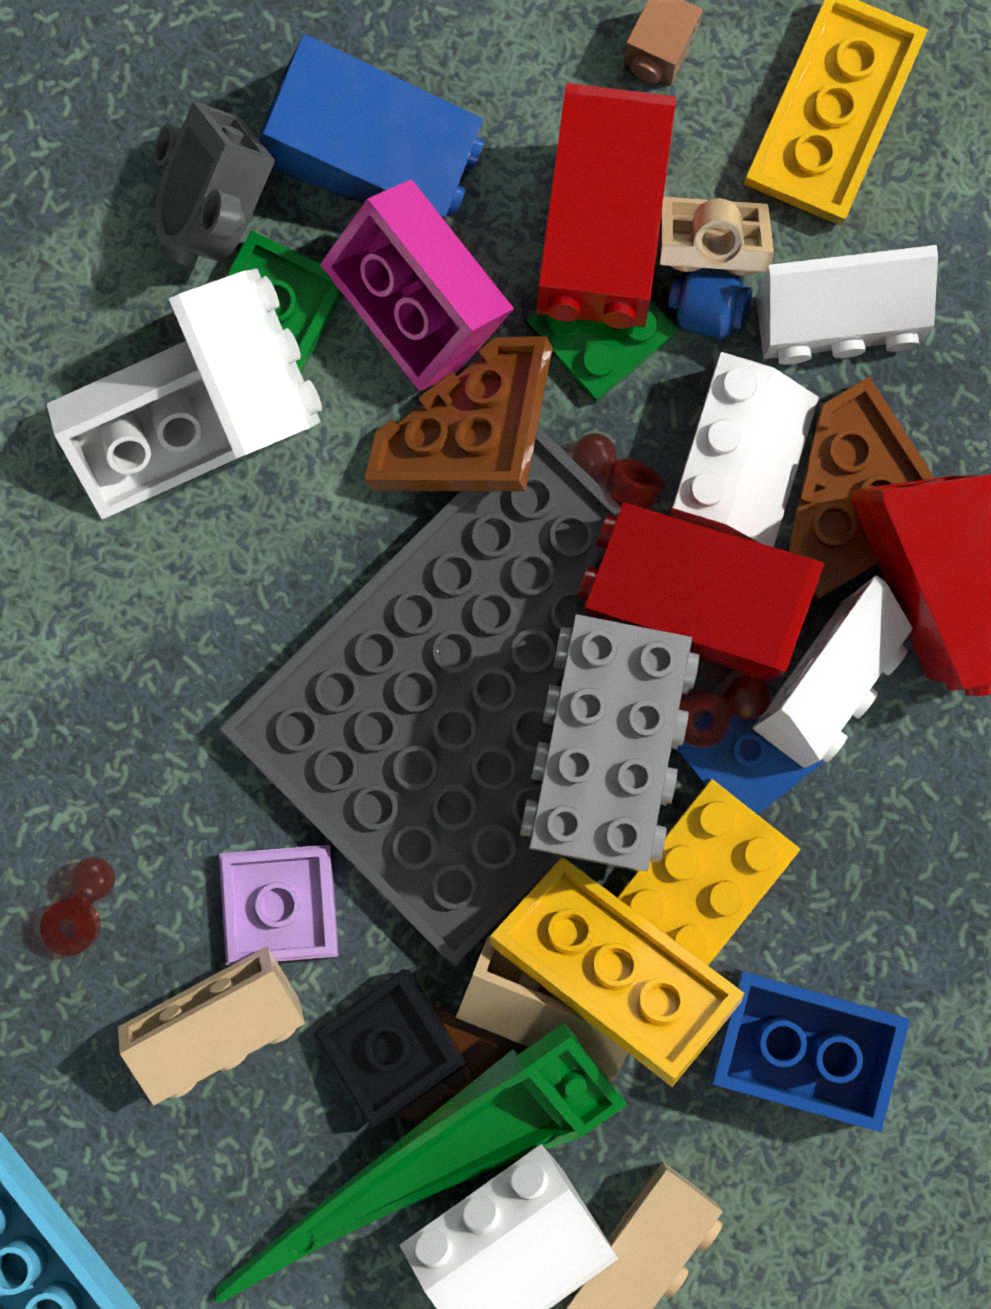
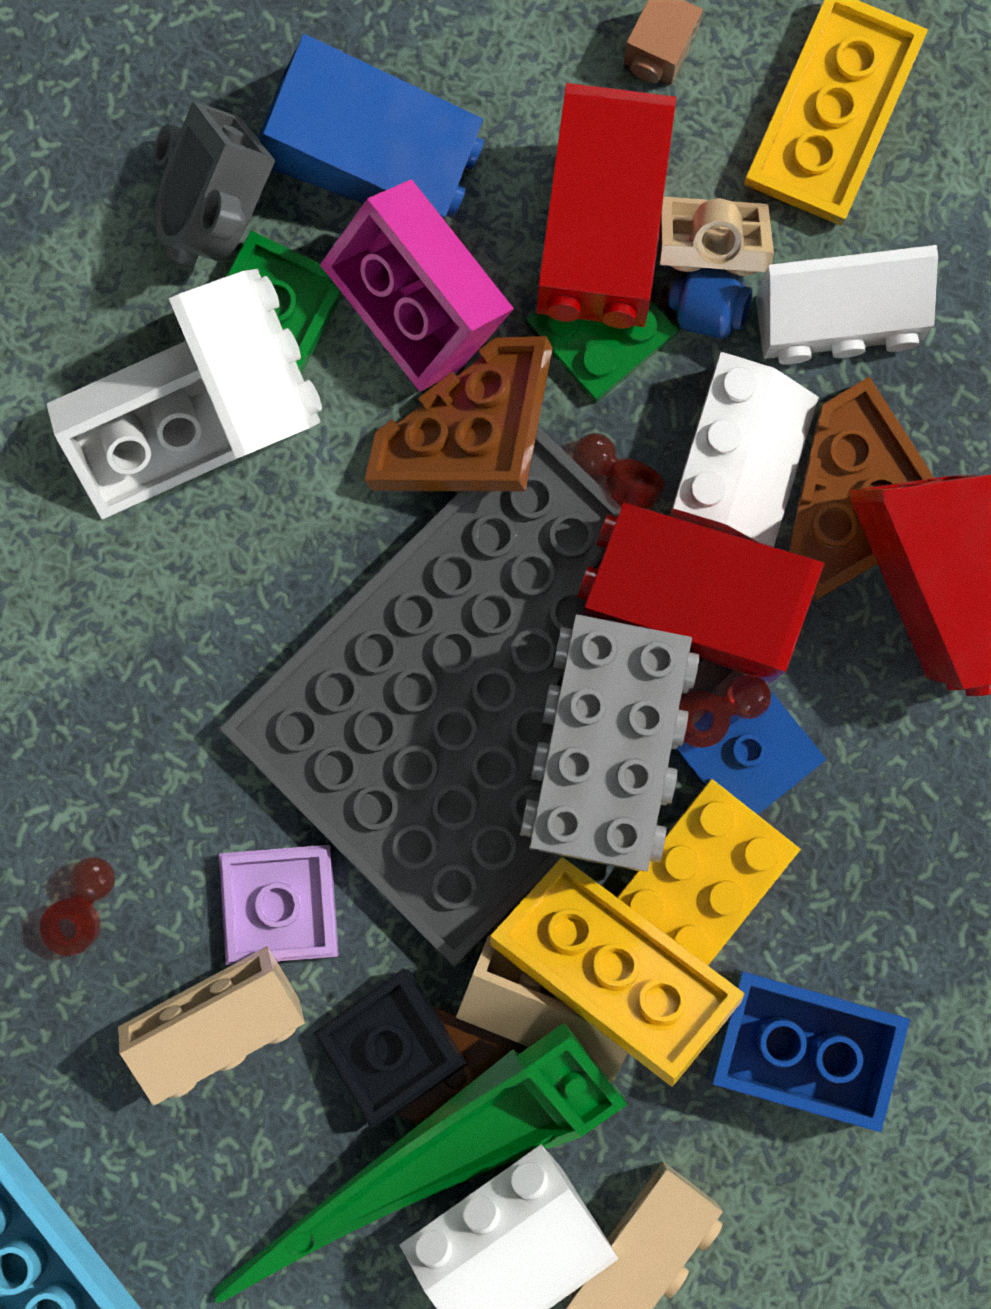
white slope [751,575,913,768] -> none

